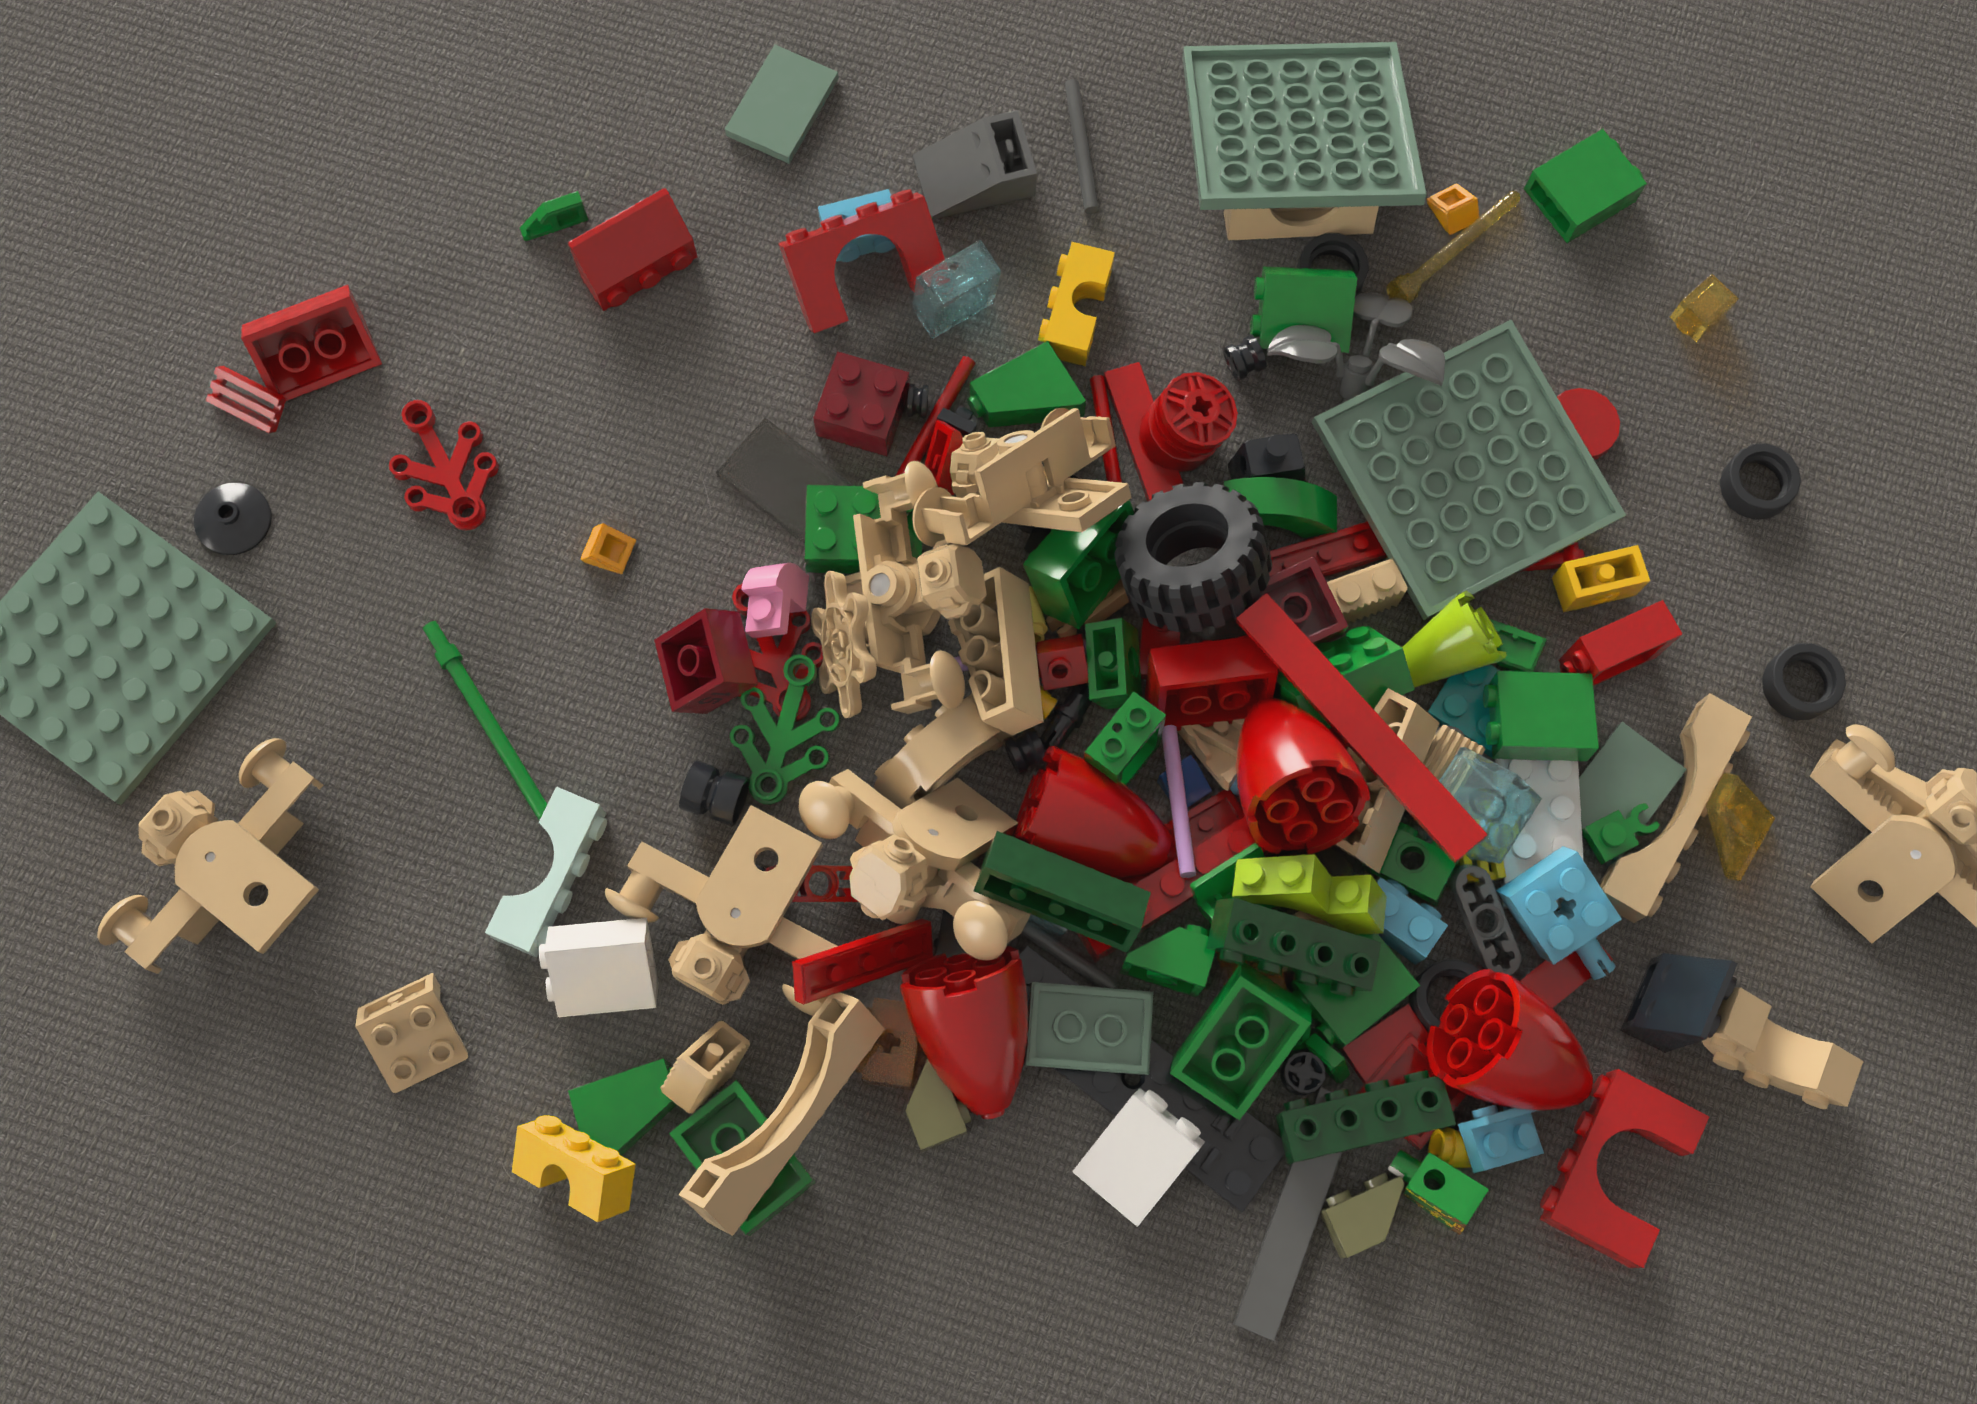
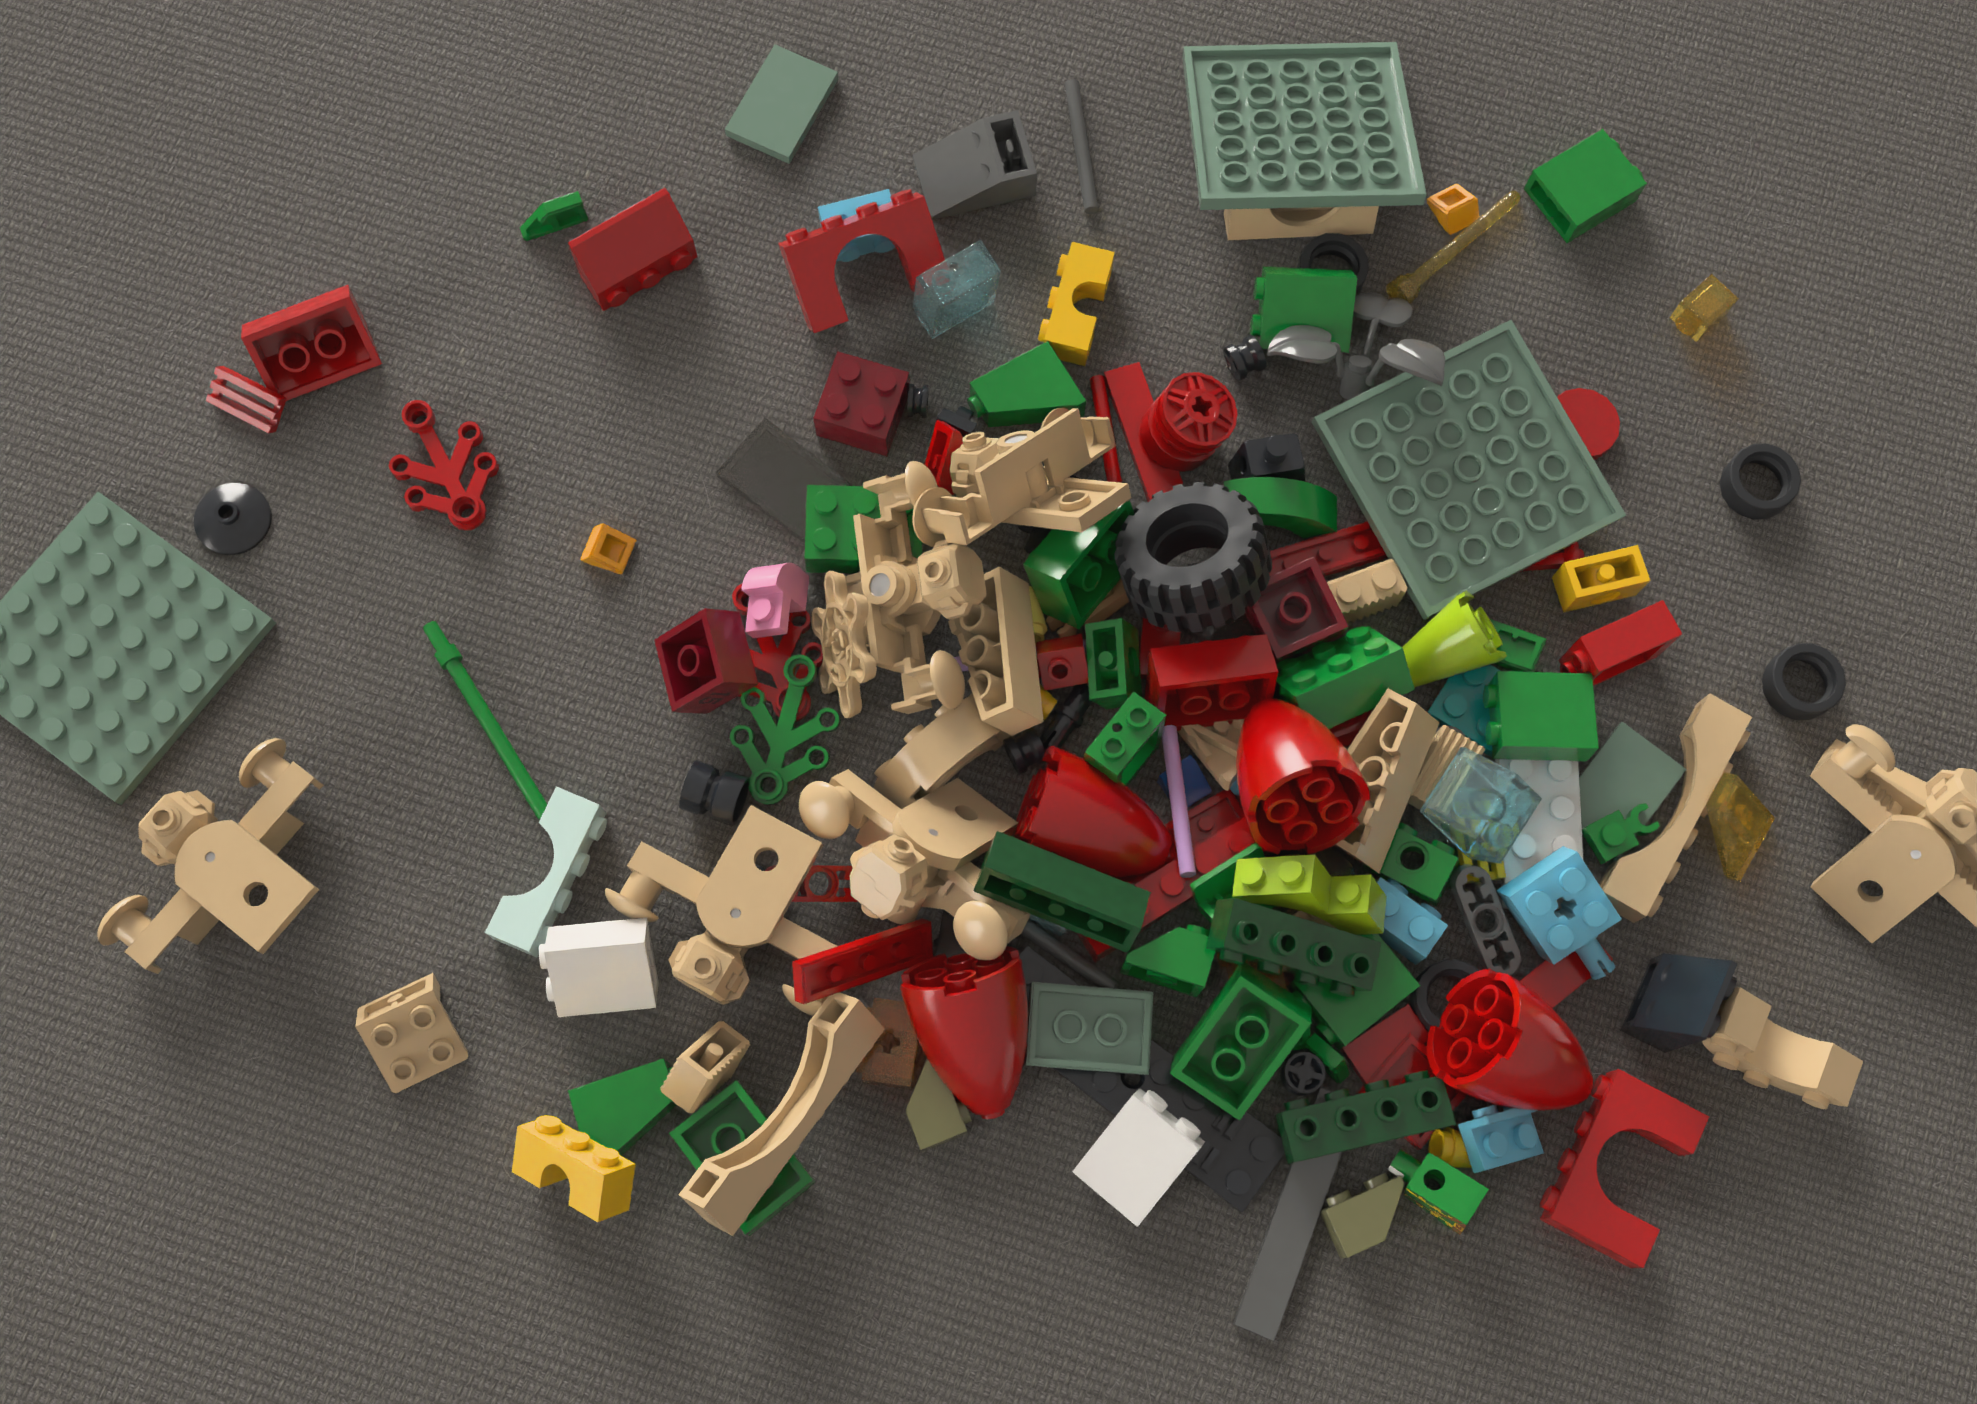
red bar [895,356,976,476] -> none
red tile [1236,593,1488,863] -> none

